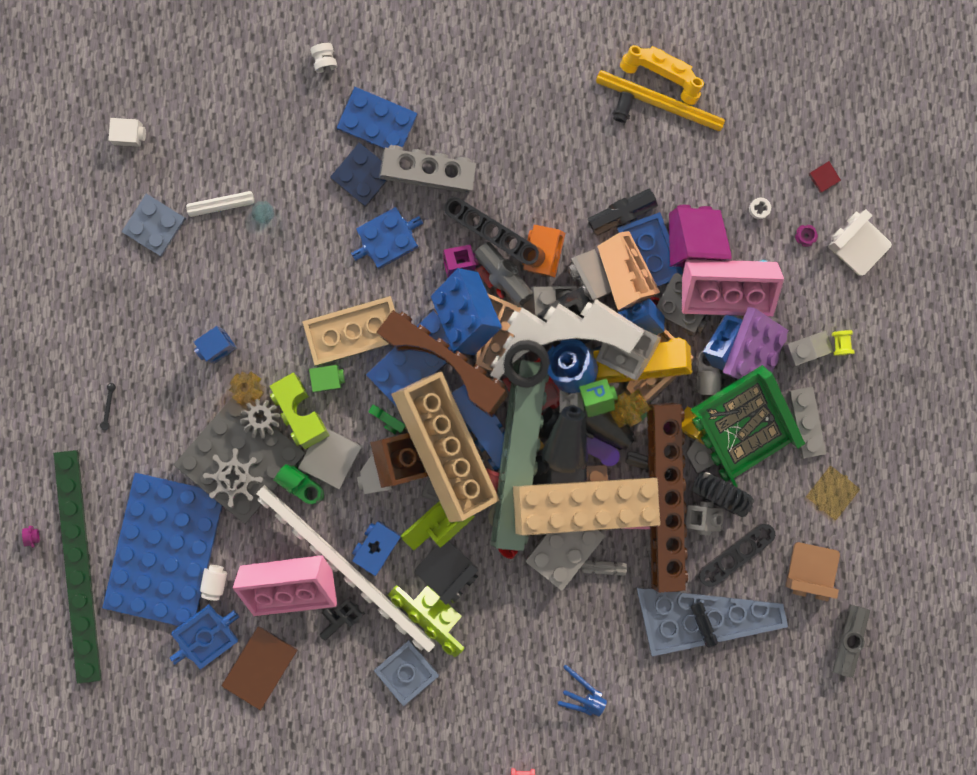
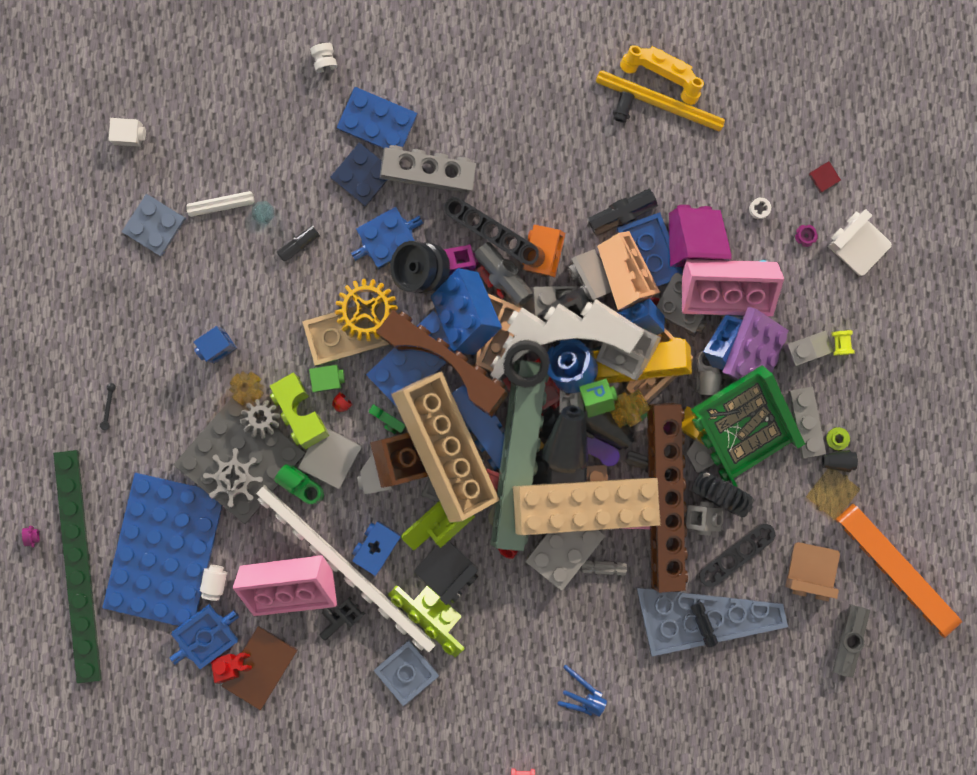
none -> red plate [211,653,252,684]
none -> black axle [277,225,321,262]
none -> red hinge [332,392,353,412]
none -> yellow gear [335,279,398,342]
none -> black wheel [390,241,450,294]
none -> black cone [821,450,858,473]
none -> lime plate [826,427,850,450]
none -> orange beam [835,504,962,638]

